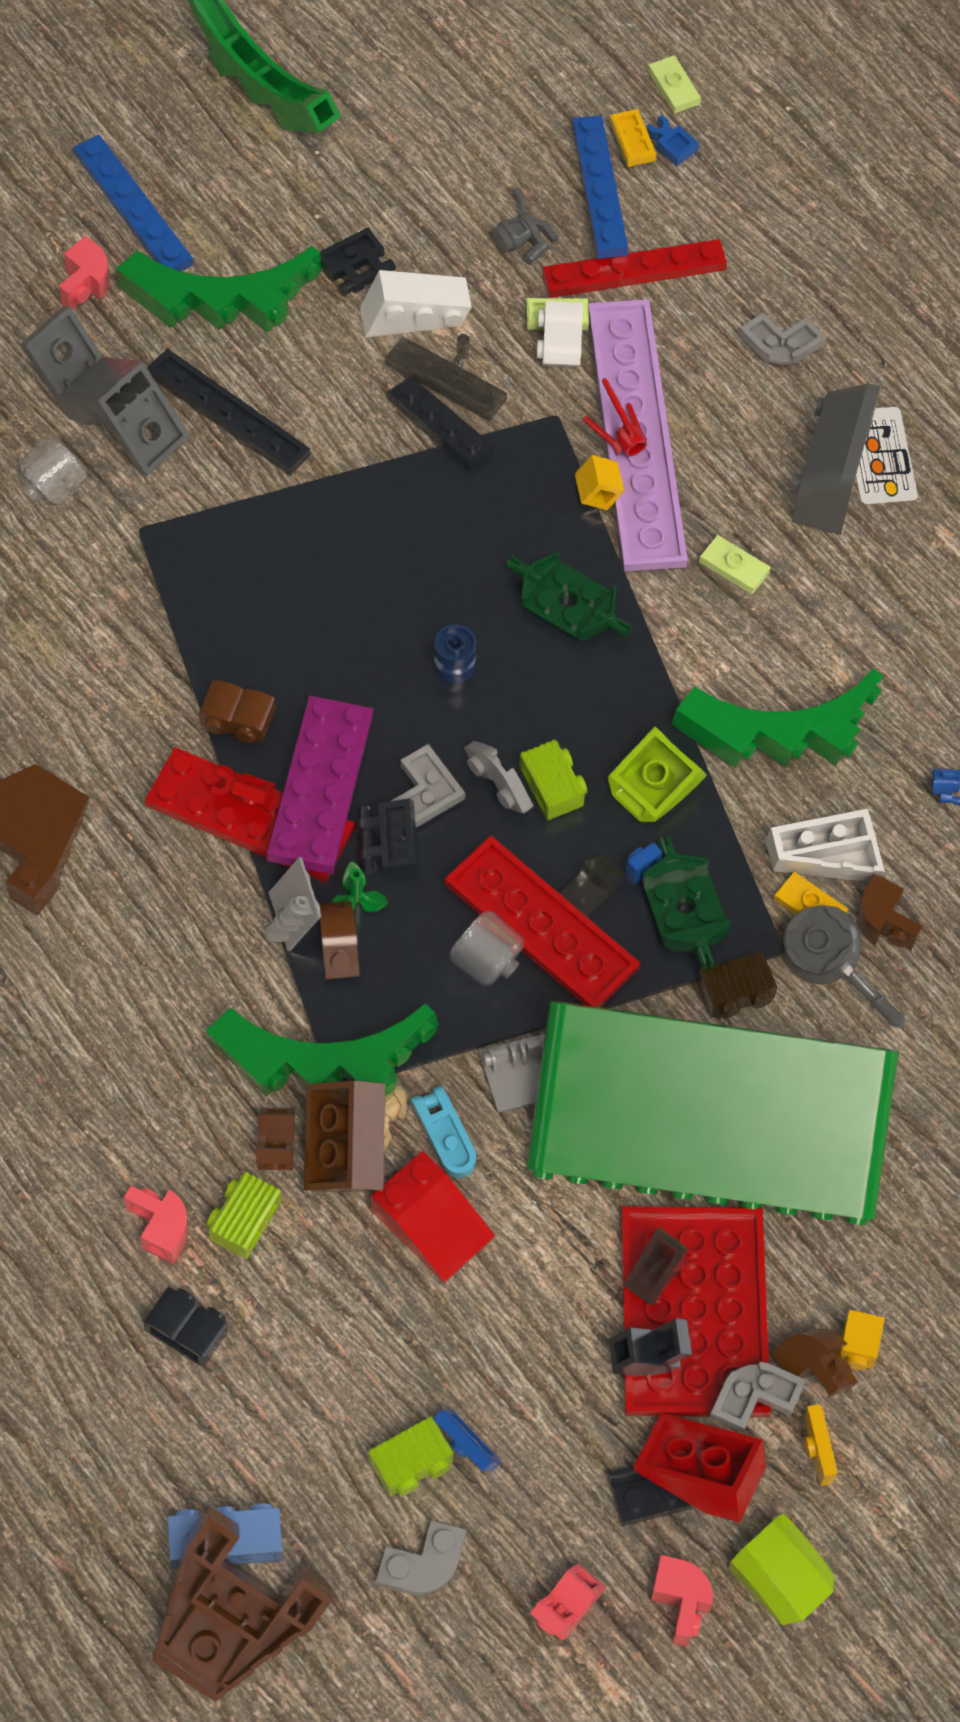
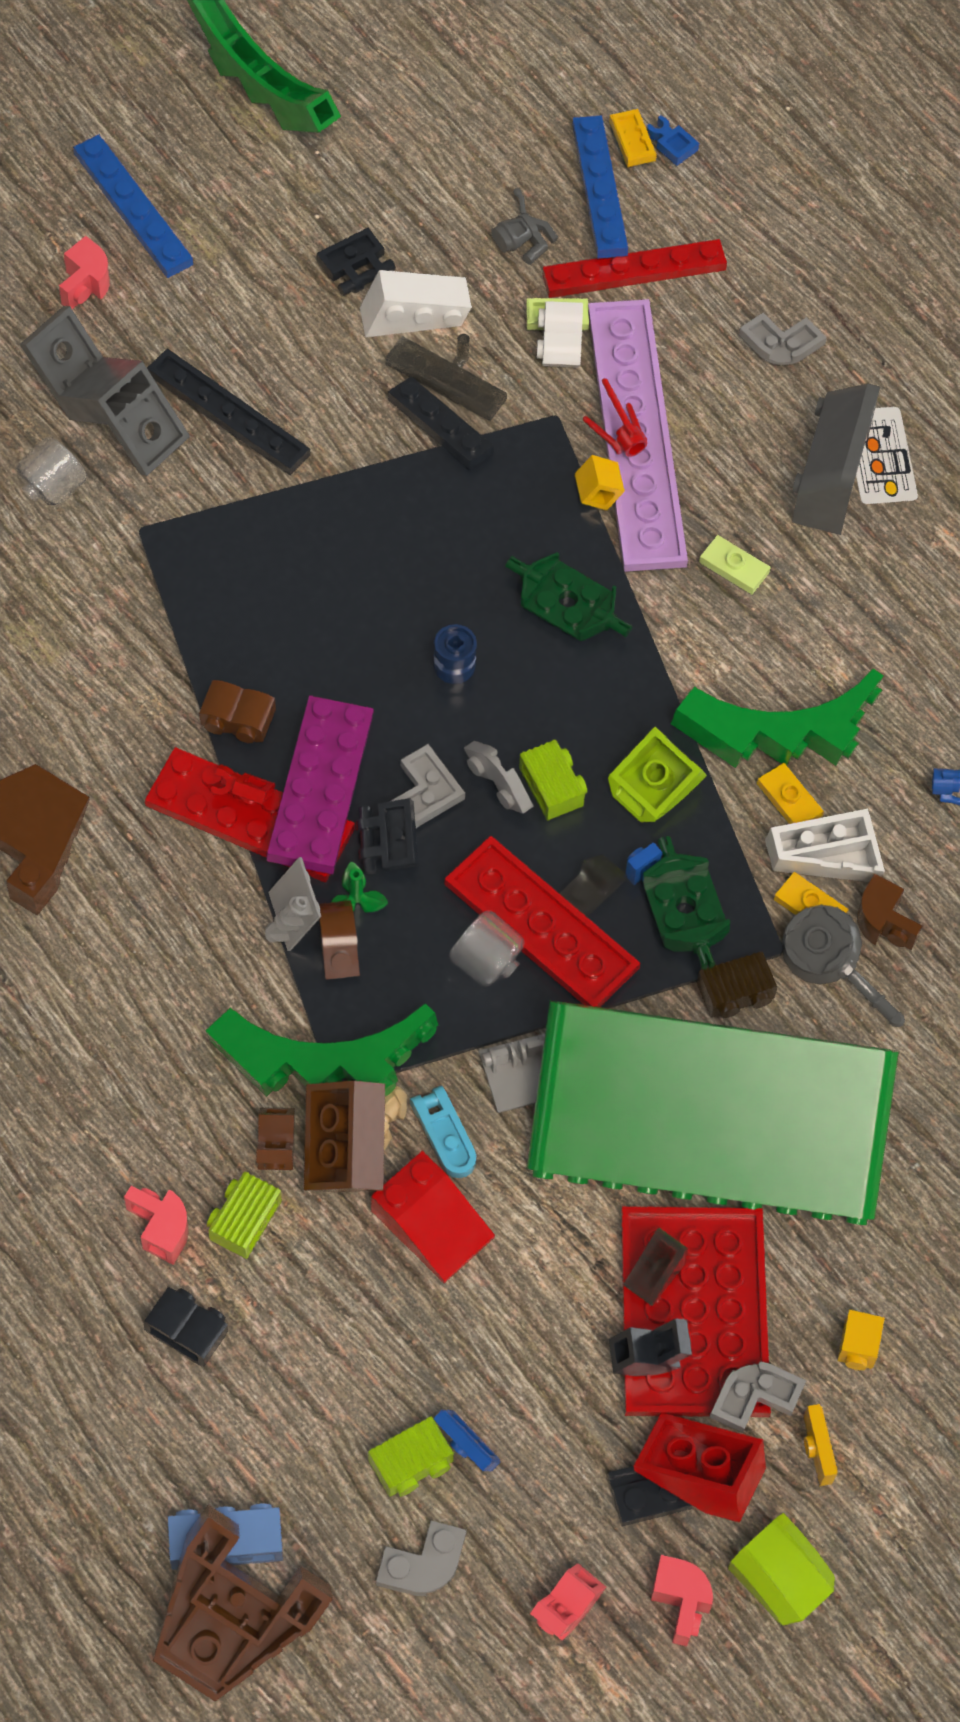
green arch [116,245,321,332] -> none
yellowish green plate [648,55,701,114] -> none
reddish brown brick [771,1328,858,1396] -> none
none -> yellow plate [757,763,824,824]

